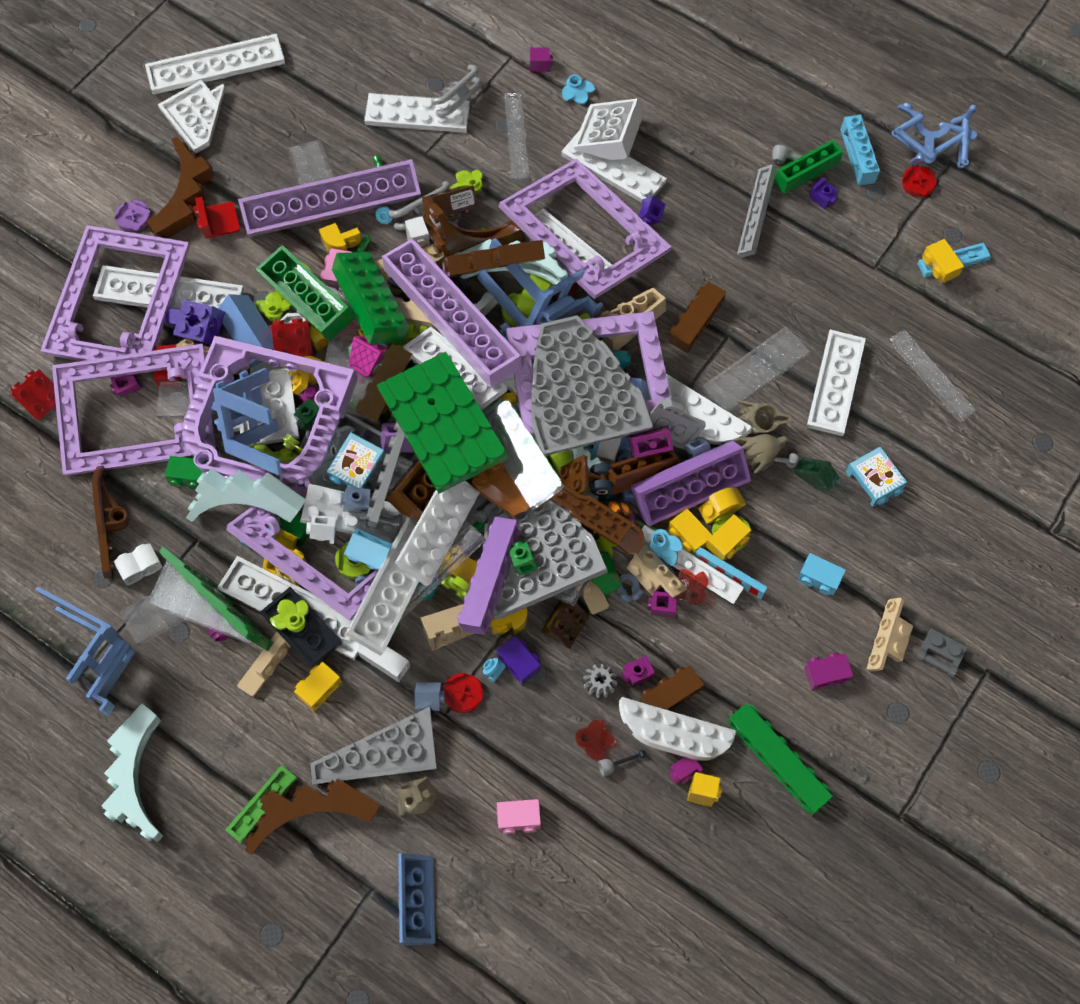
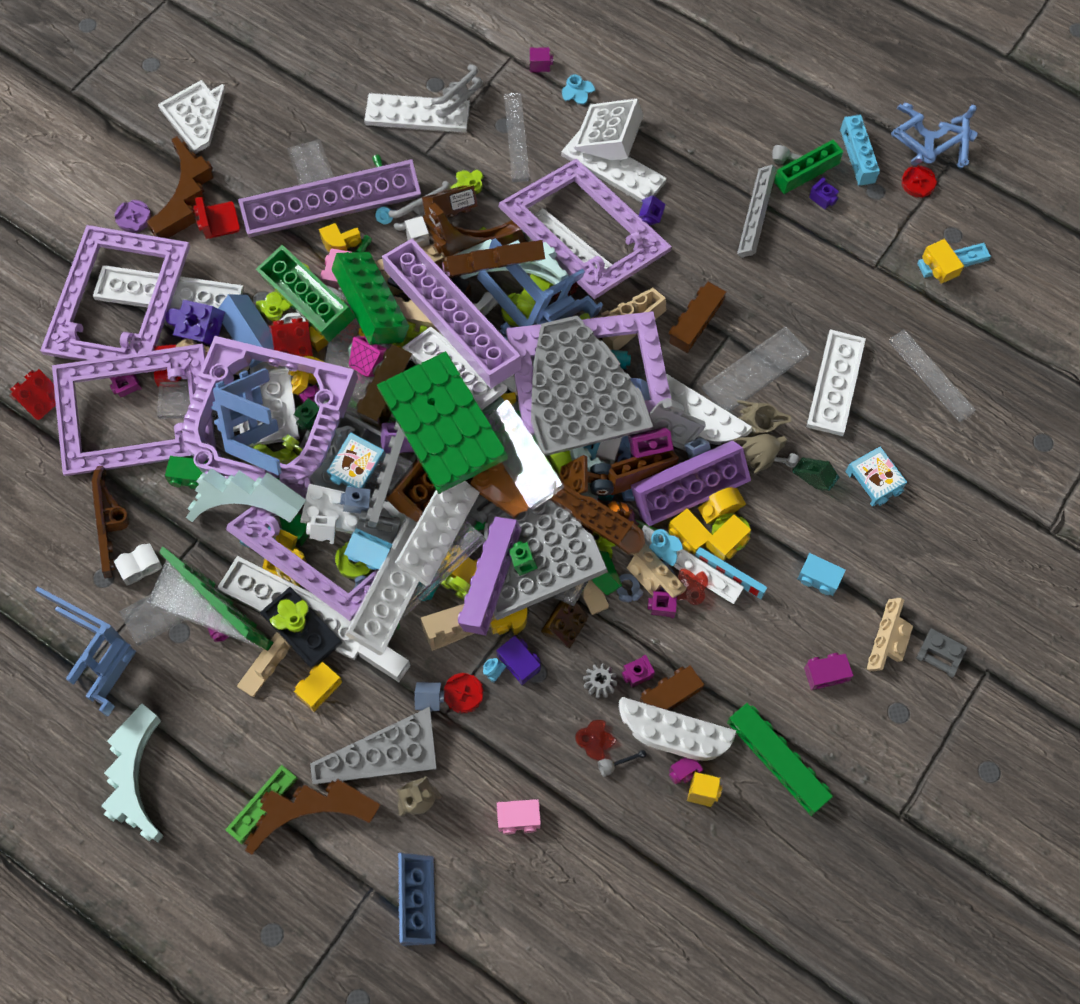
white plate [145,34,285,95] -> none

